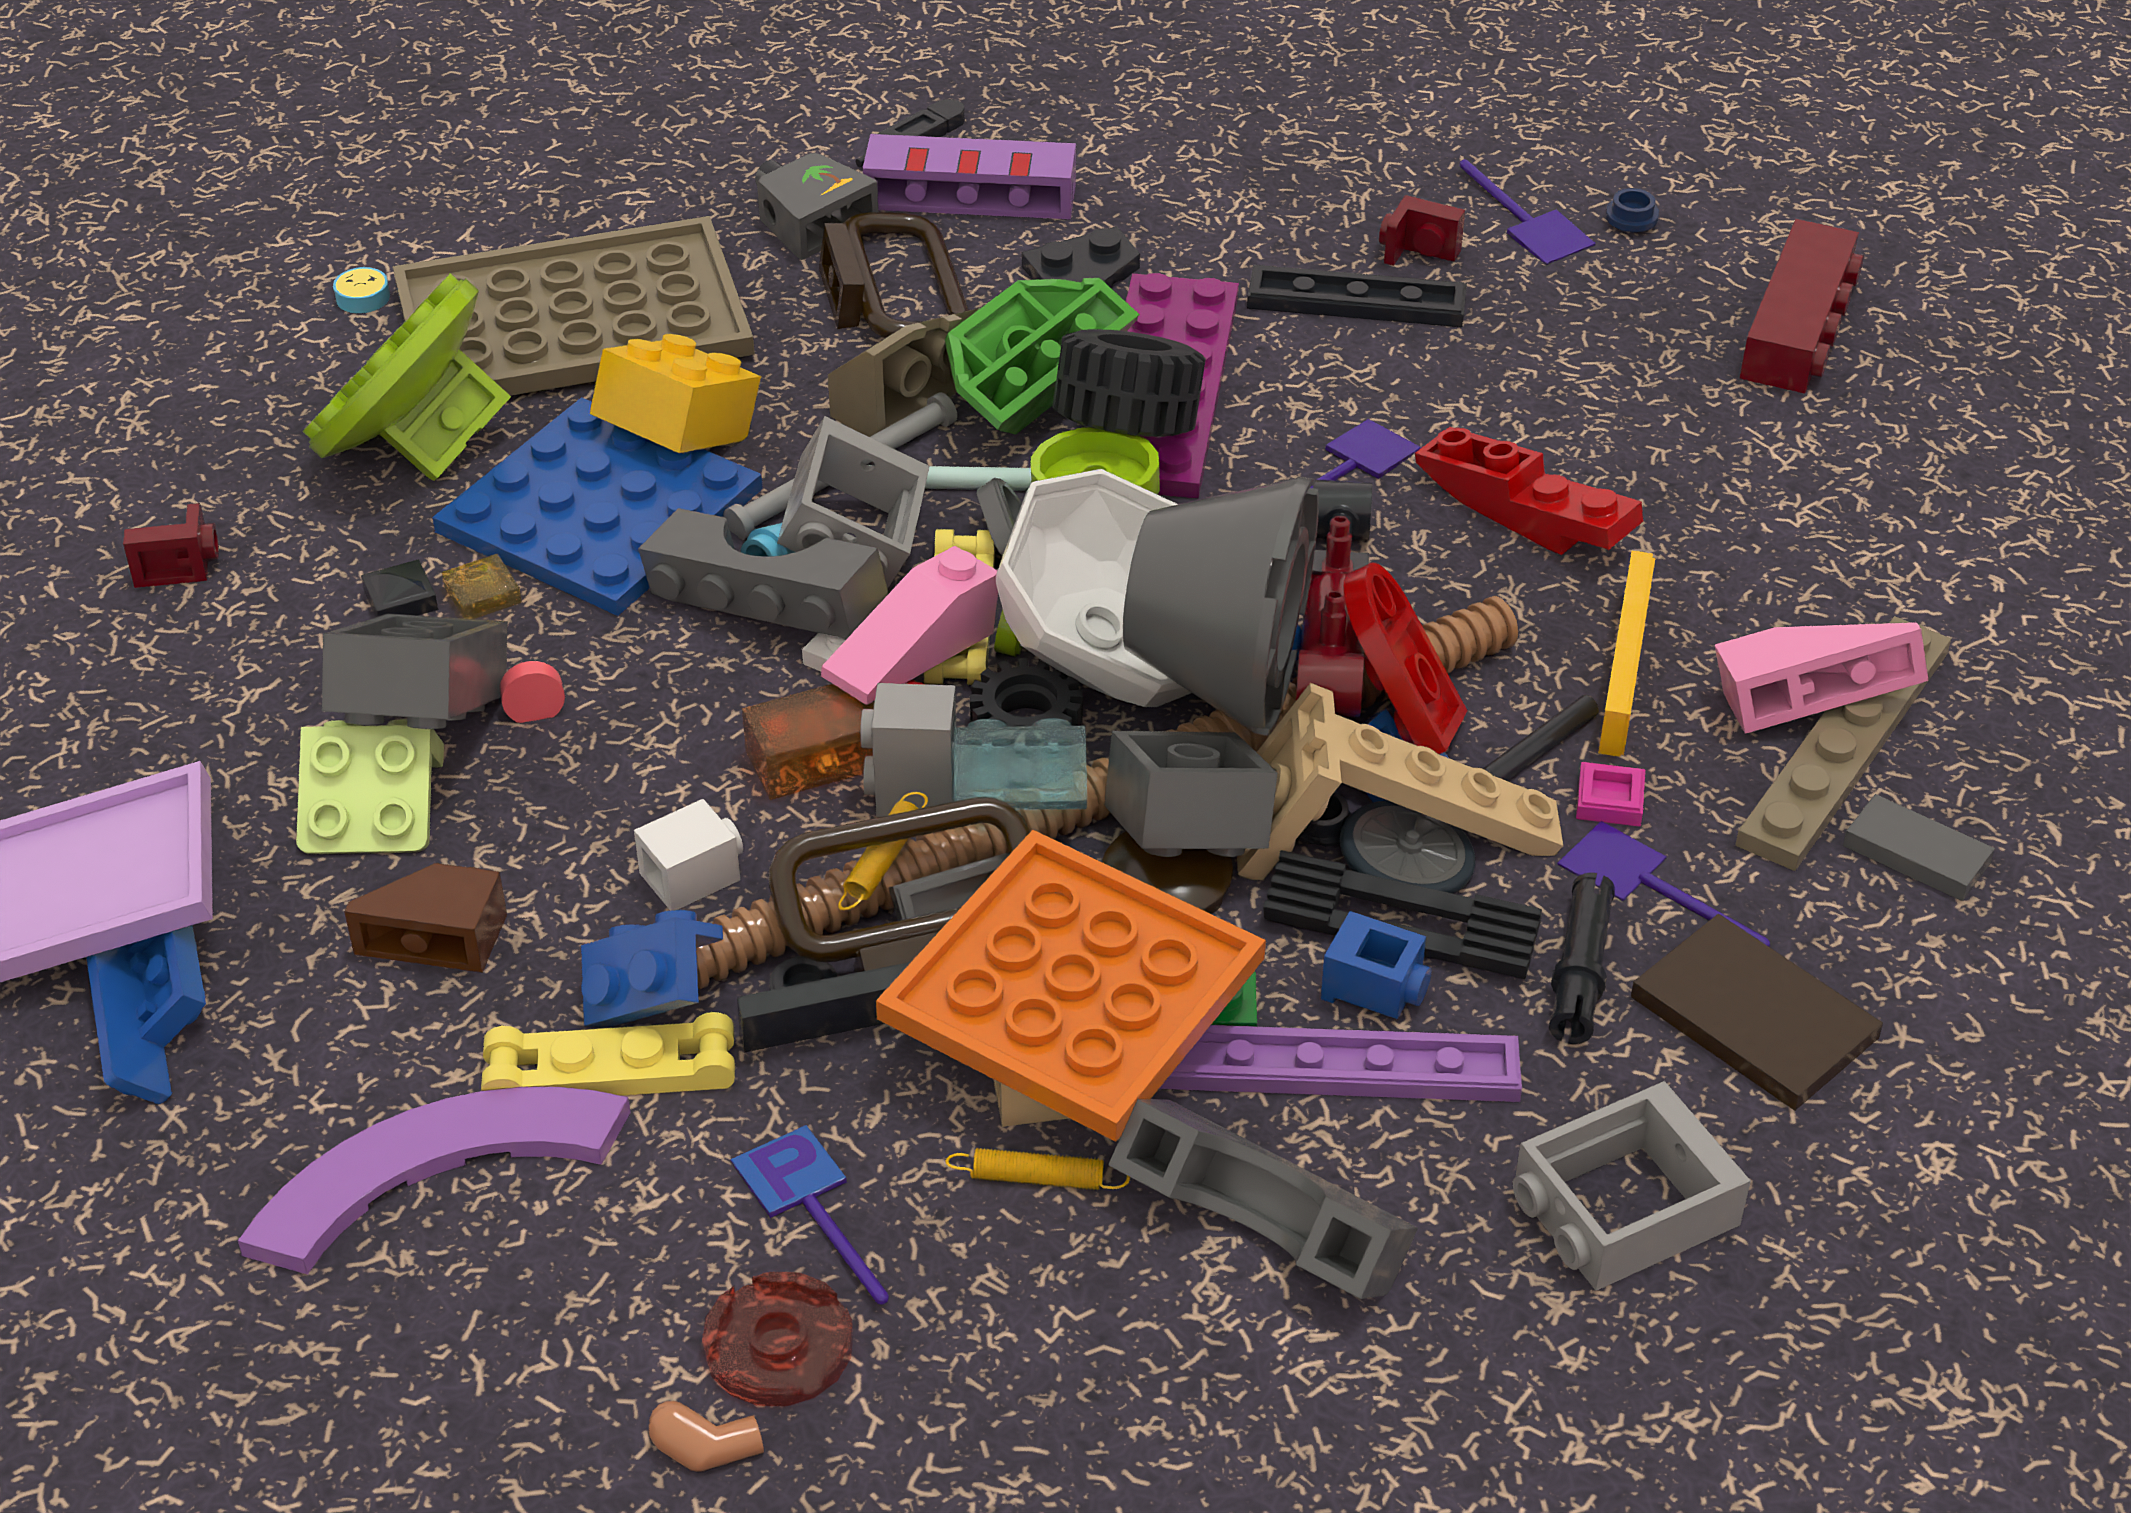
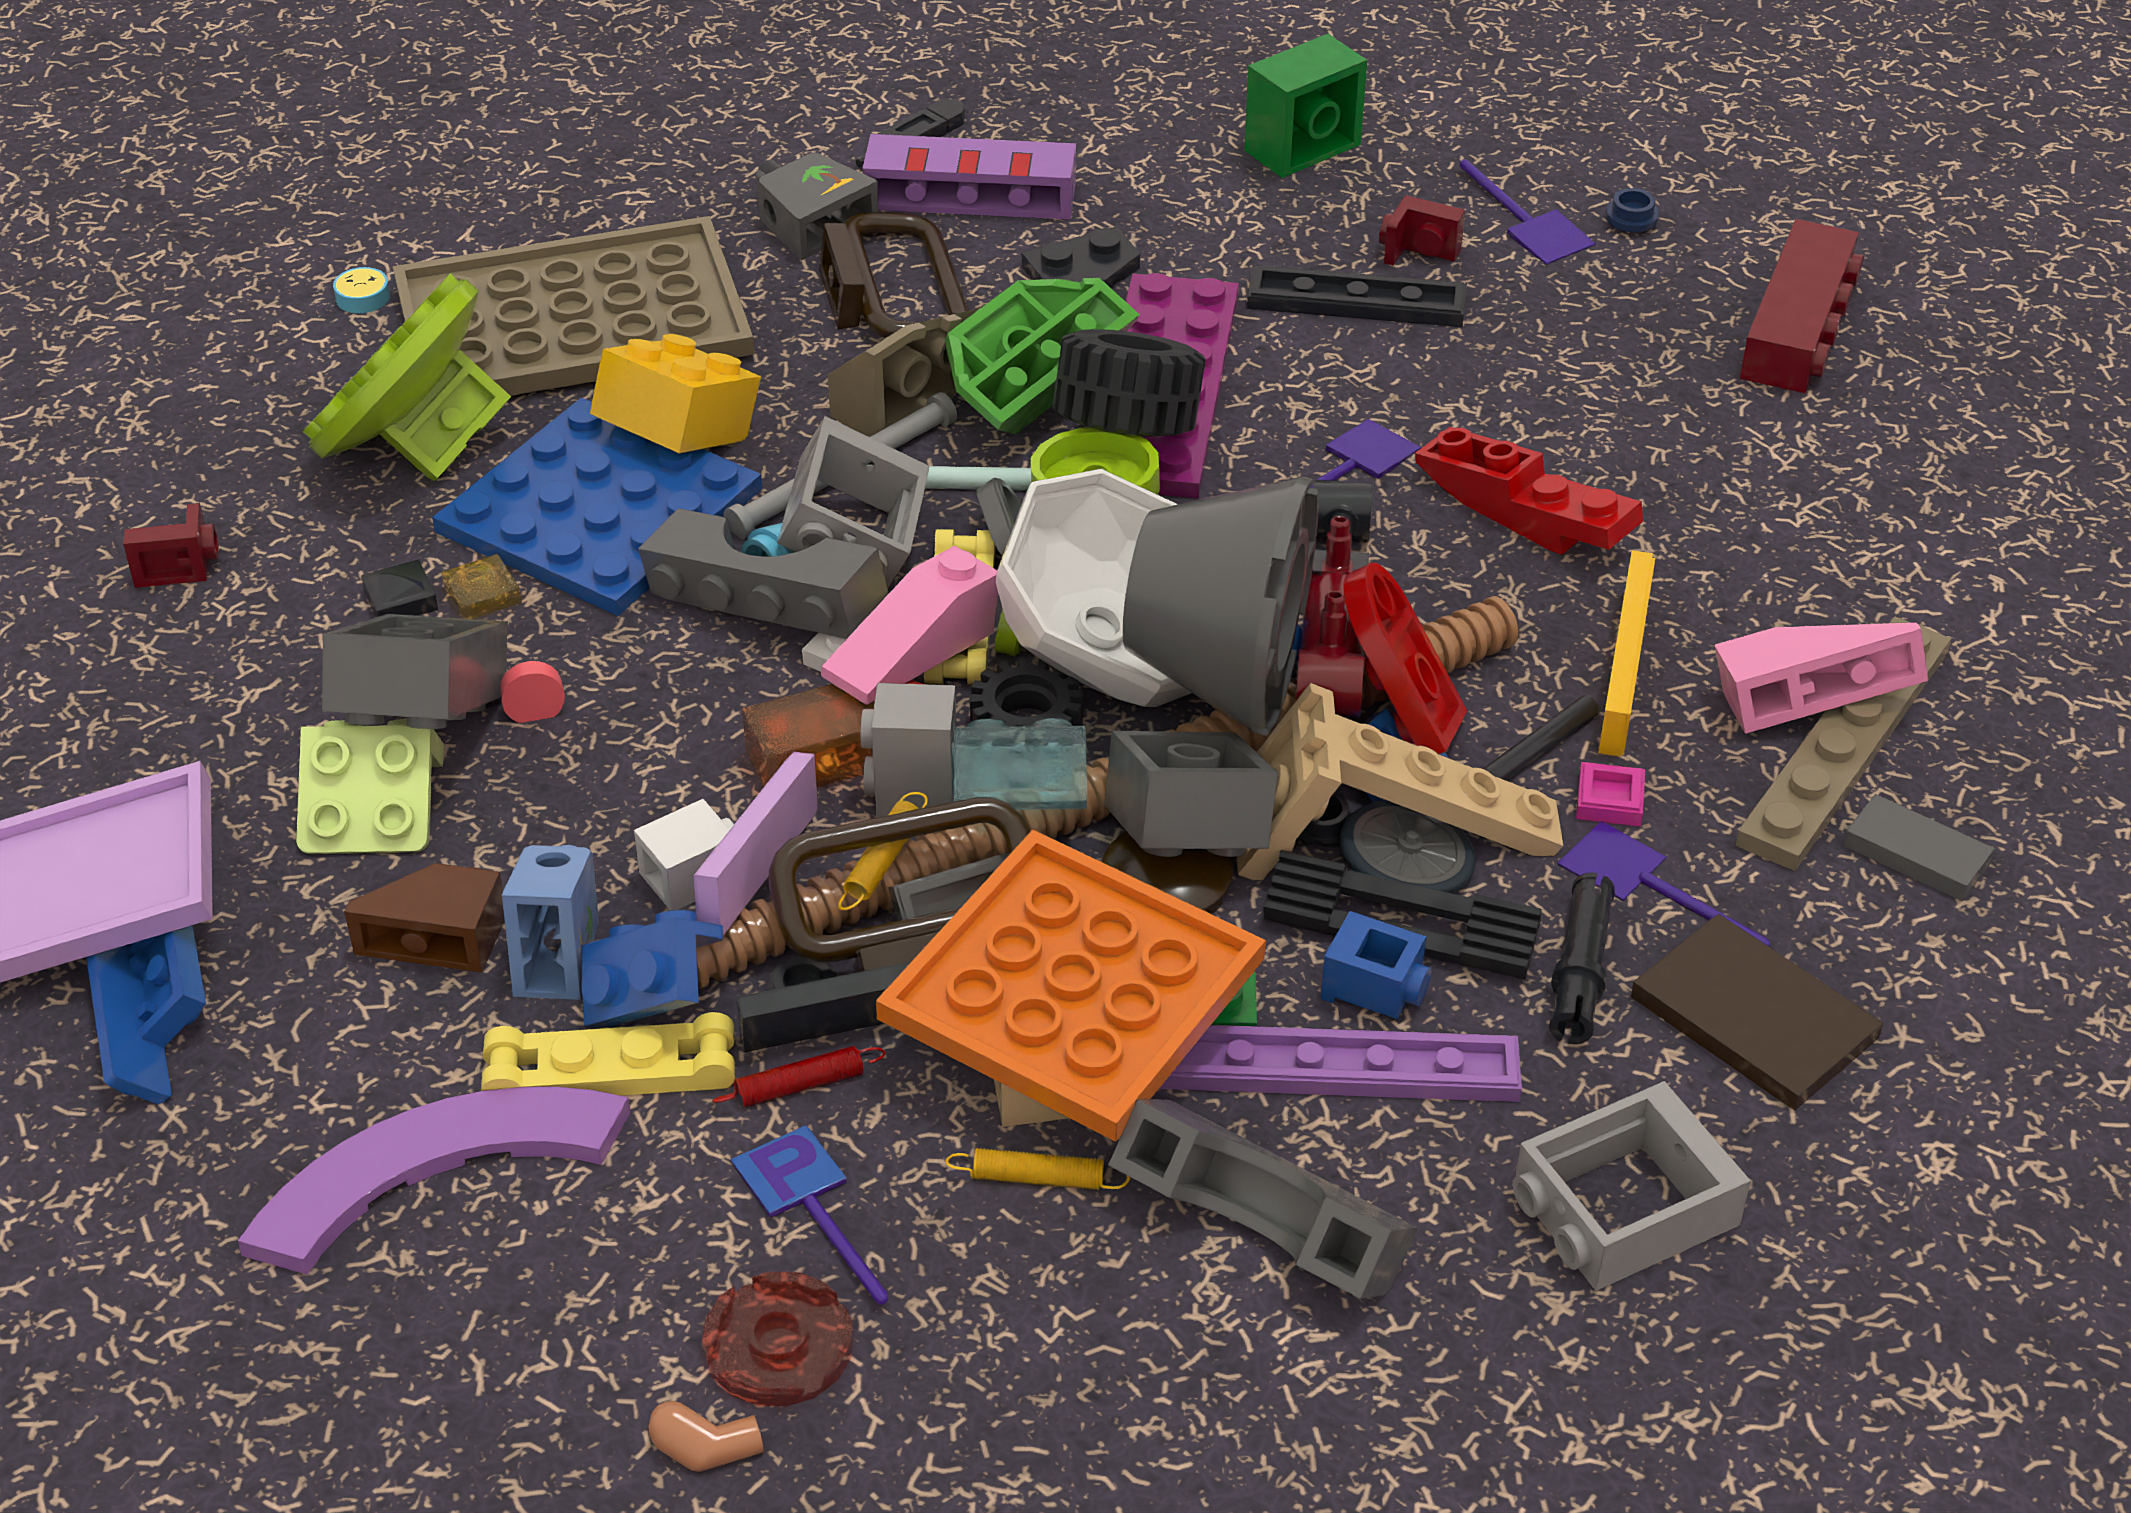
none -> medium blue torso [502,845,599,1000]
none -> lavender tile [693,752,818,935]
none -> red piece [712,1045,886,1108]
none -> green brick [1244,34,1367,178]

